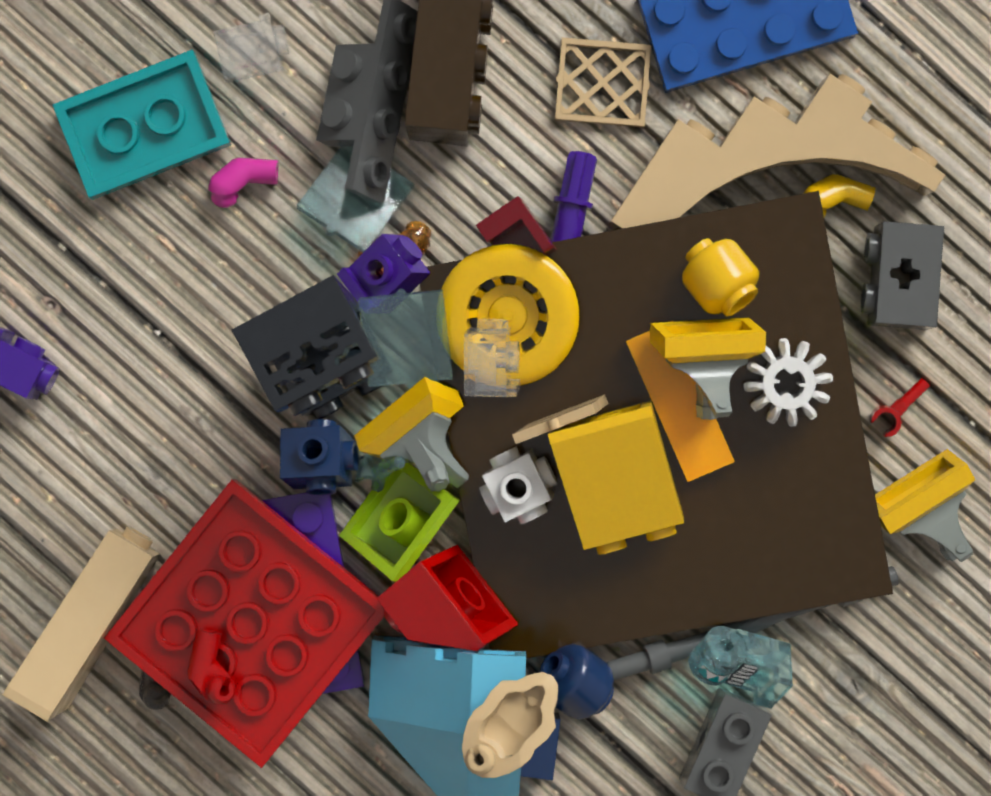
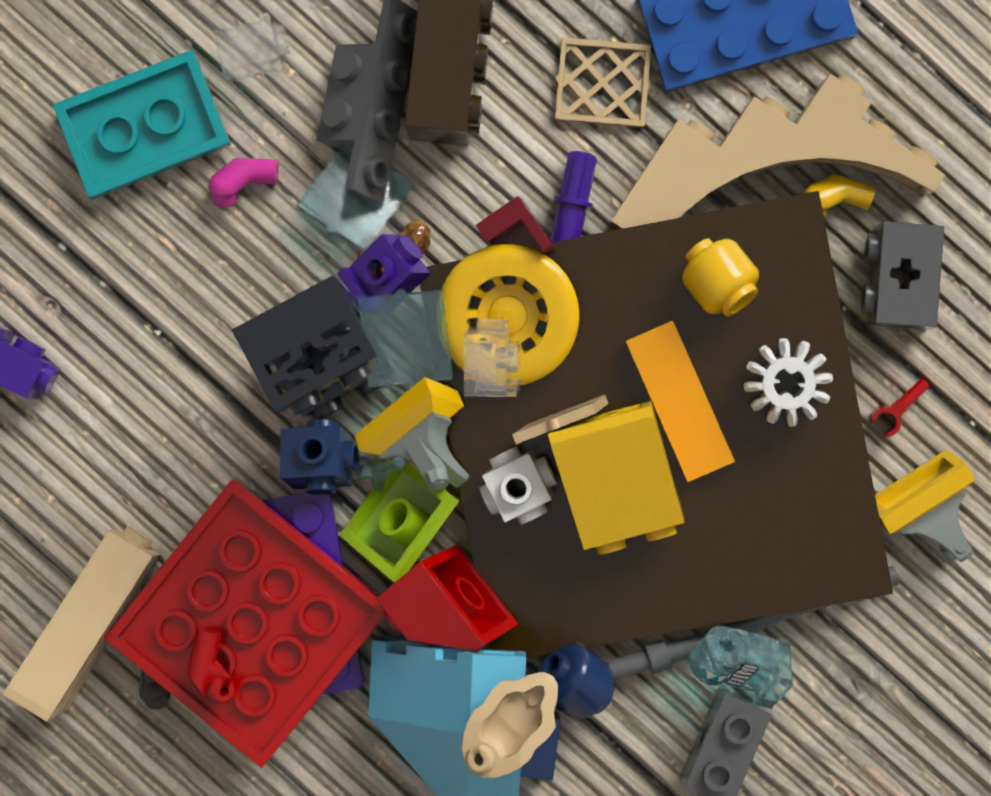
yellow piece [650,318,766,420] -> none

